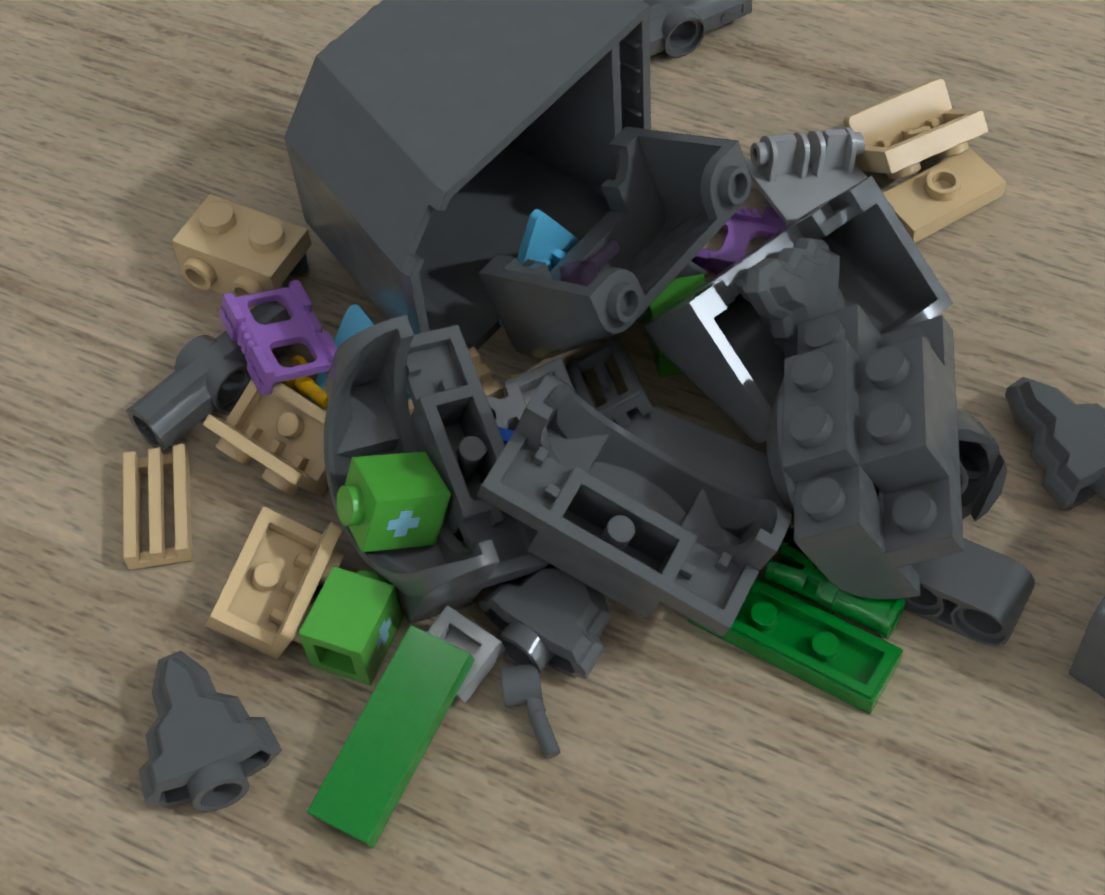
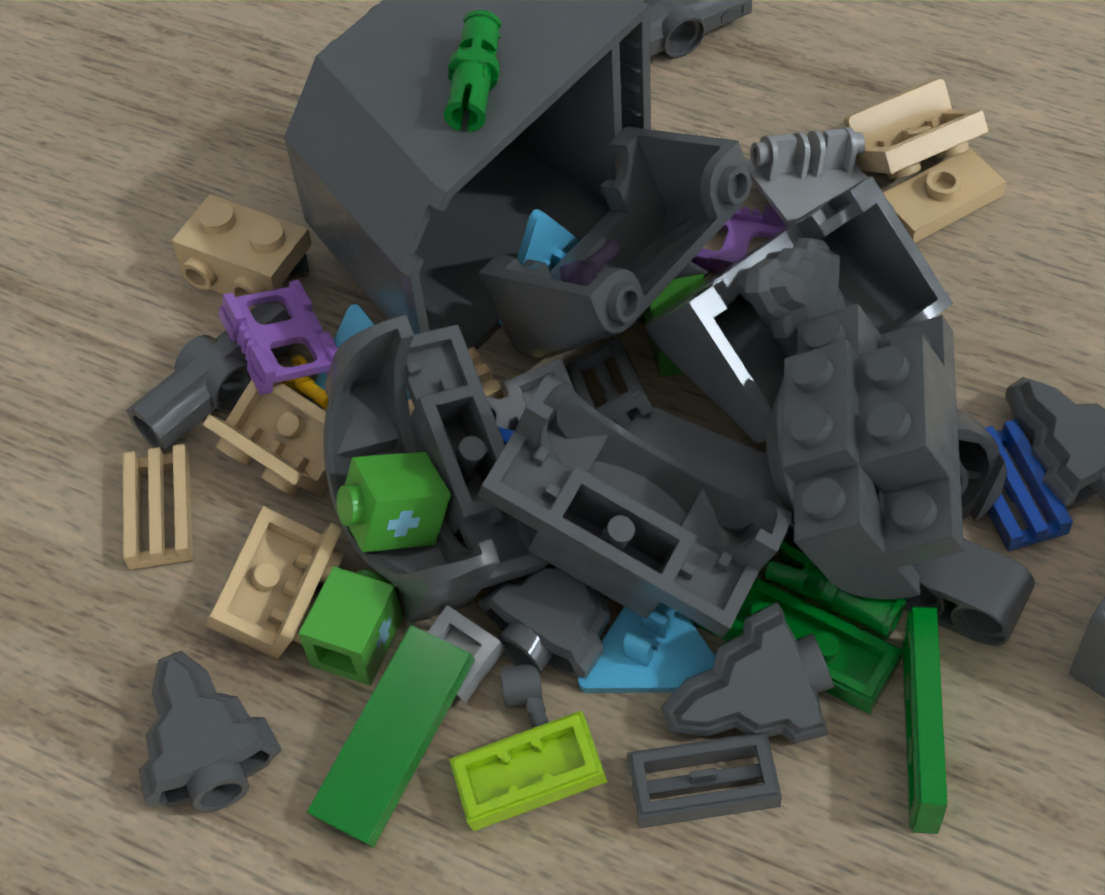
none -> green pin [443,10,502,132]
none -> lime plate [449,710,608,831]
none -> medium azure piece [578,602,715,693]
none -> dark grey tile [627,733,782,829]
none -> dark grey rock [661,602,834,744]
none -> green tile [902,607,948,834]
none -> blue tile [985,419,1073,551]

